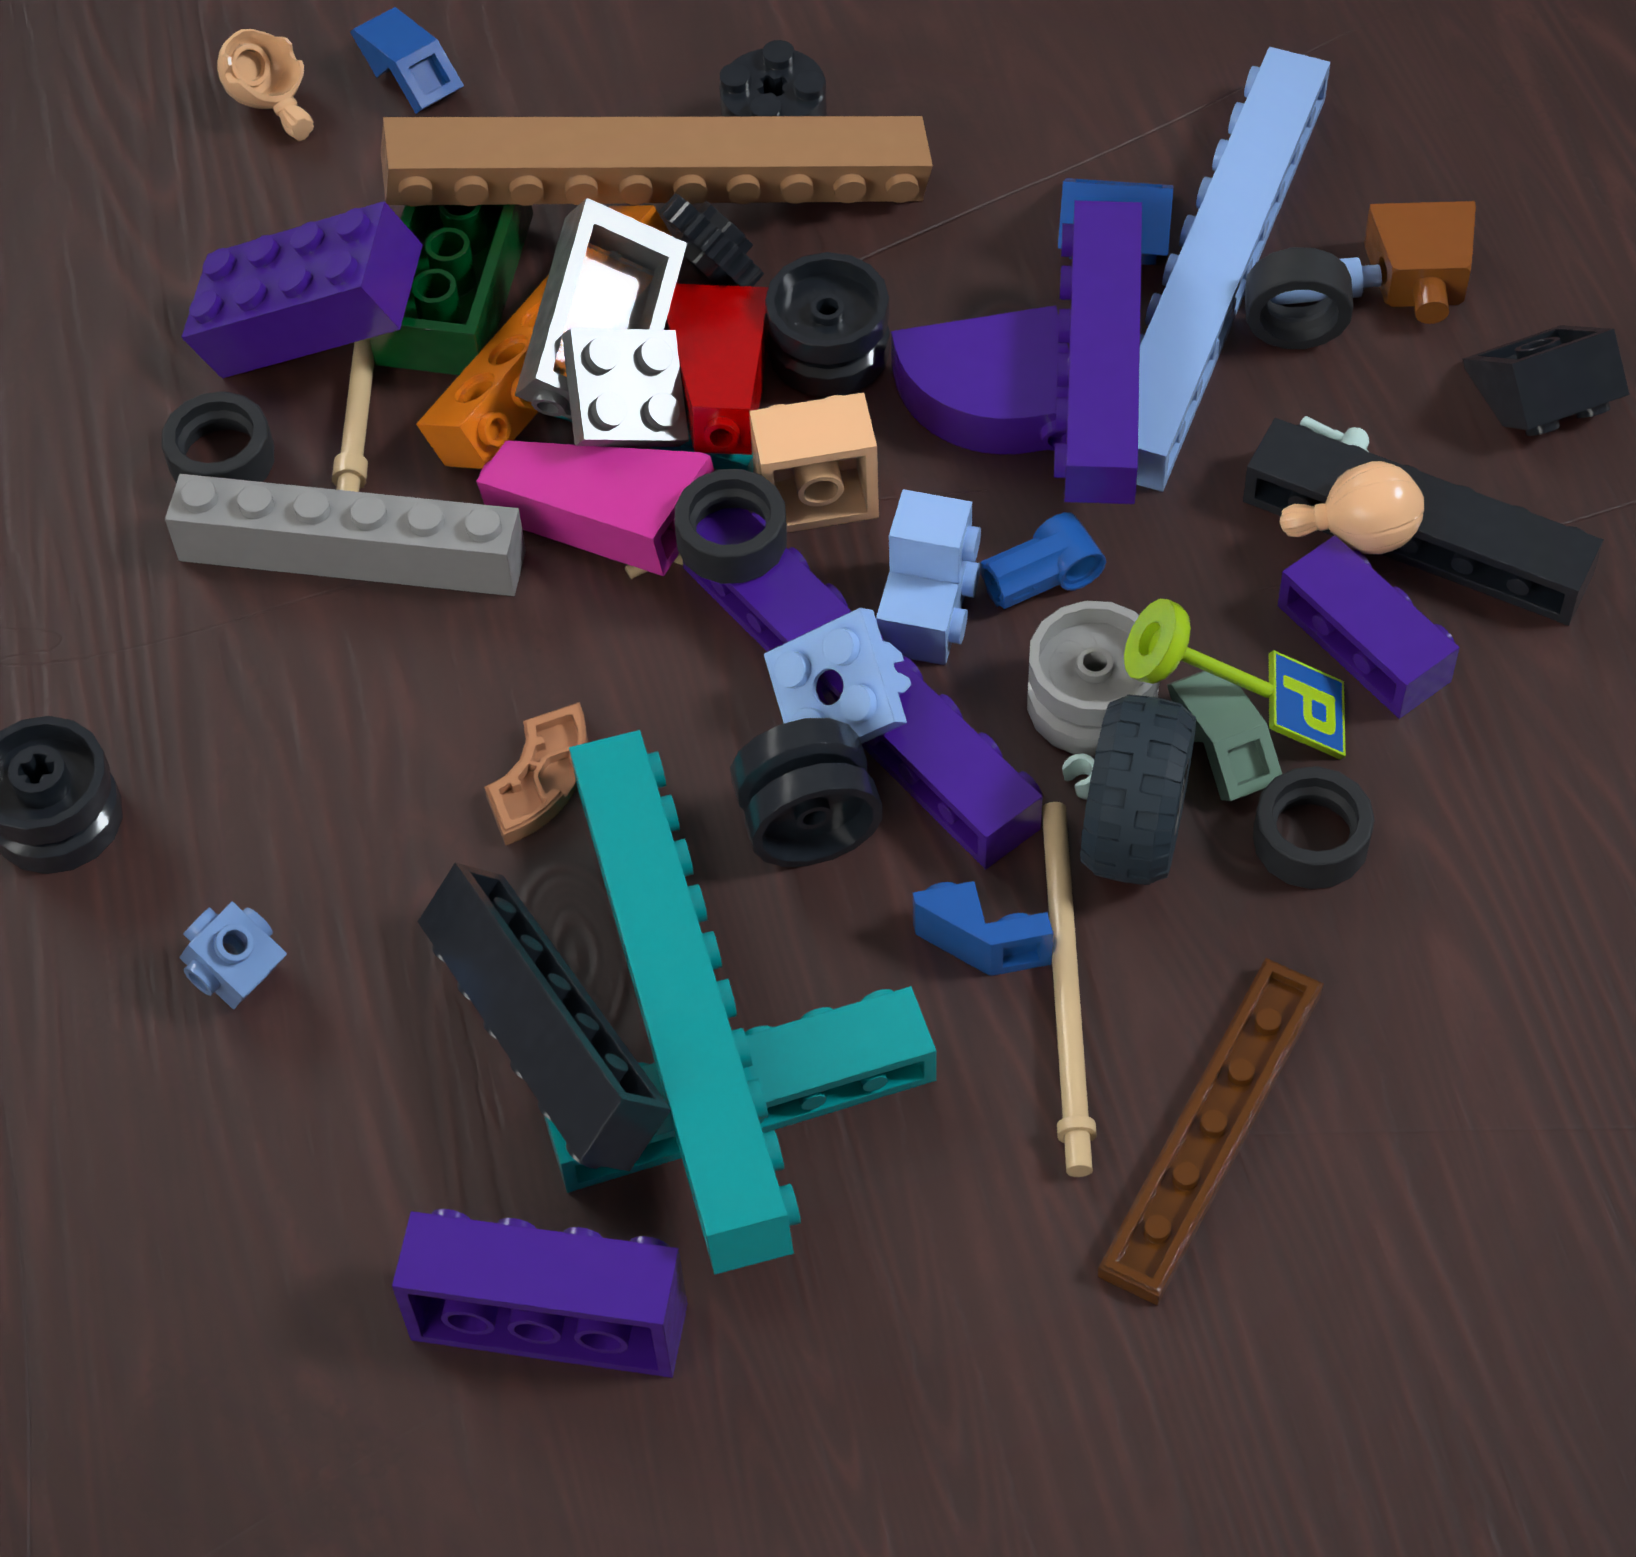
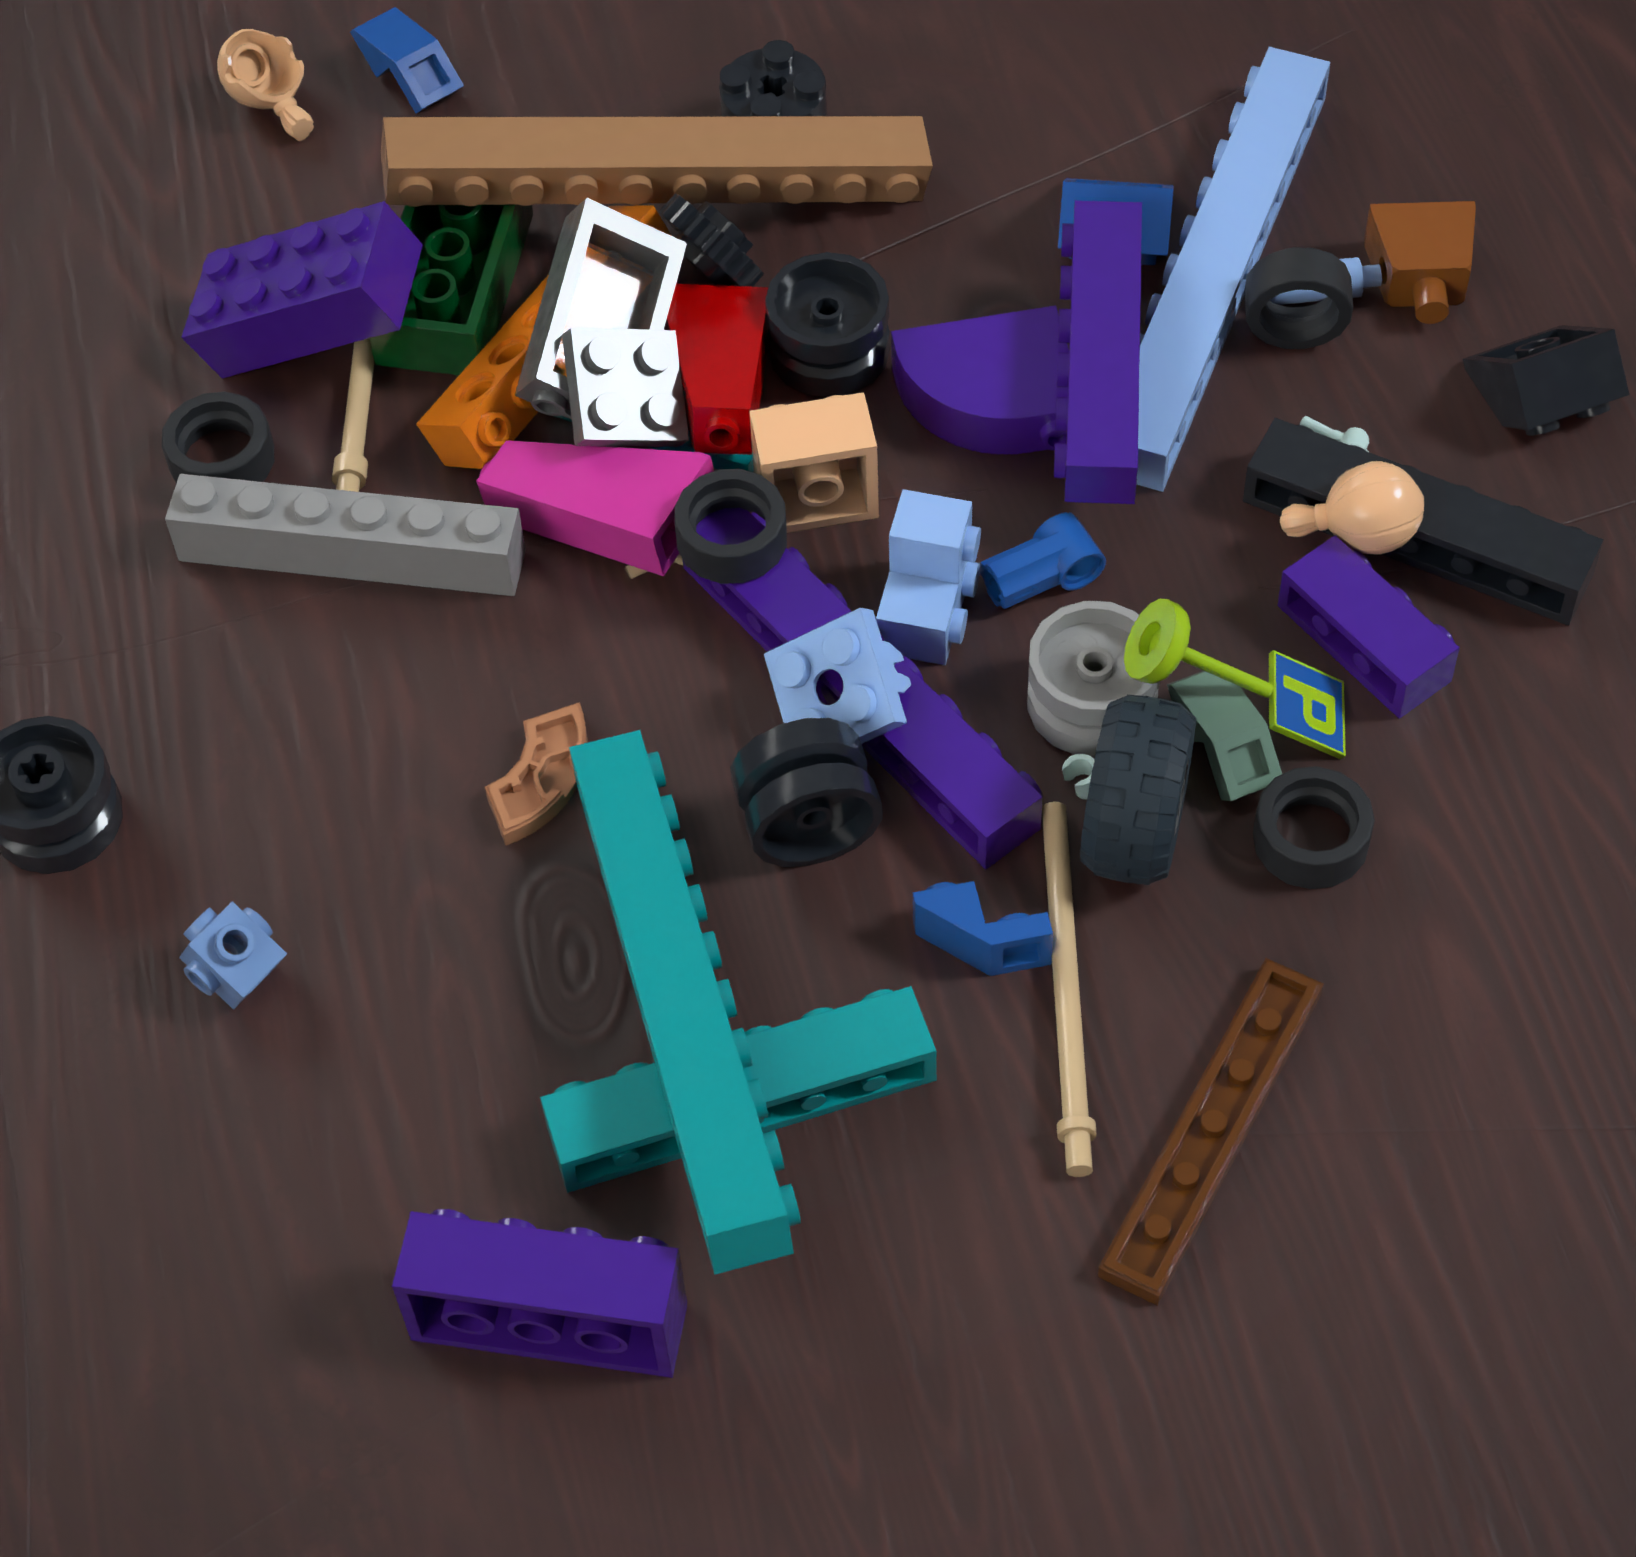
black brick [418,862,672,1172] -> none

